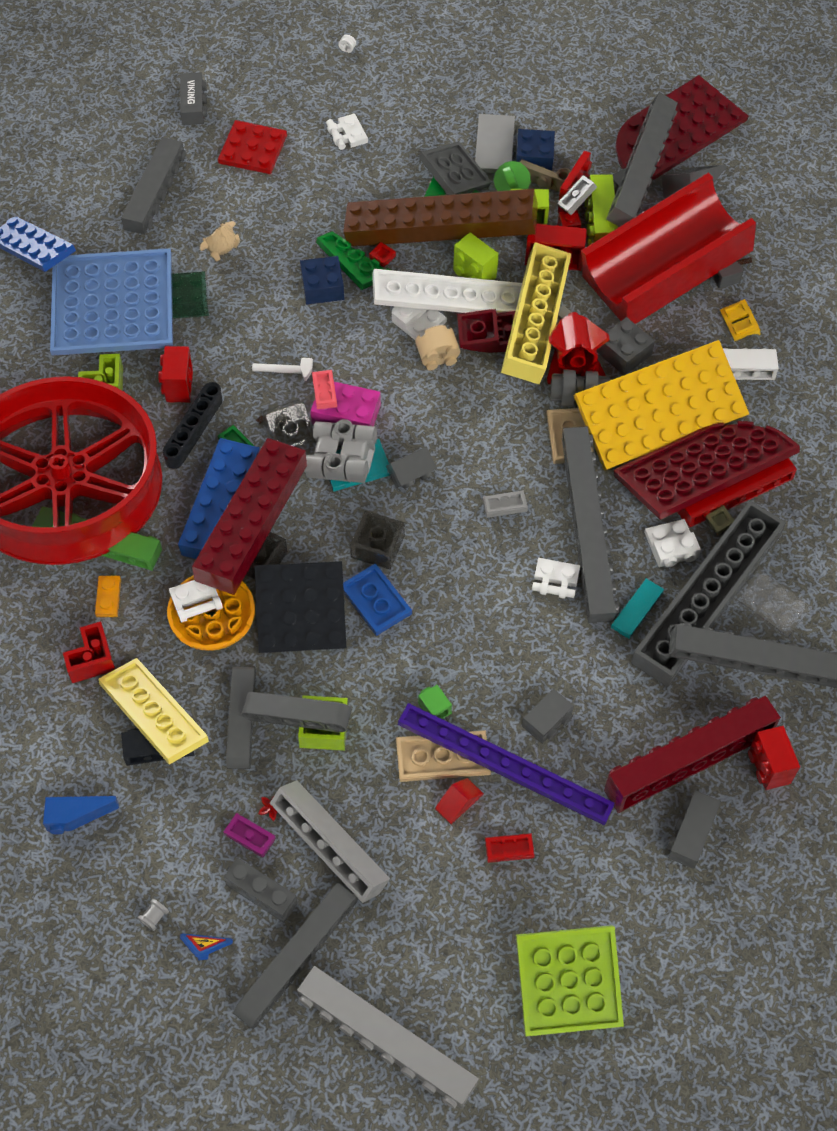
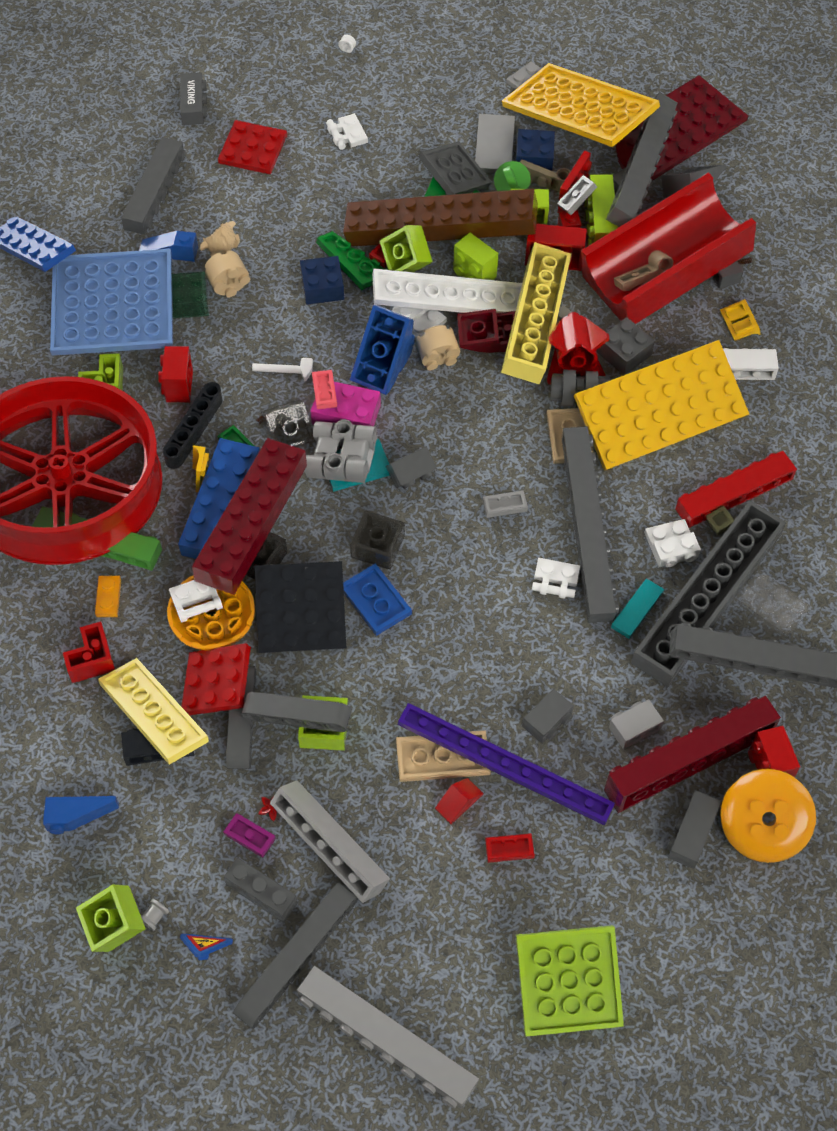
bright green brick [418,685,452,719] -> none
dark red plate [613,421,800,520] -> none
none -> lime brick [76,884,146,952]
none -> blue slope [139,231,198,262]
none -> red plate [181,643,251,716]
none -> yellow piece [193,445,209,493]
none -> tan brick [204,251,250,298]
none -> blue brick [350,304,415,395]
none -> lime brick [380,225,433,273]
none -> yellow plate [502,63,660,147]
none -> light grey plate [506,61,541,90]
none -> light grey brick [609,699,664,750]
none -> dark tan plate [614,250,673,291]
none -> light orange brick [720,769,816,863]

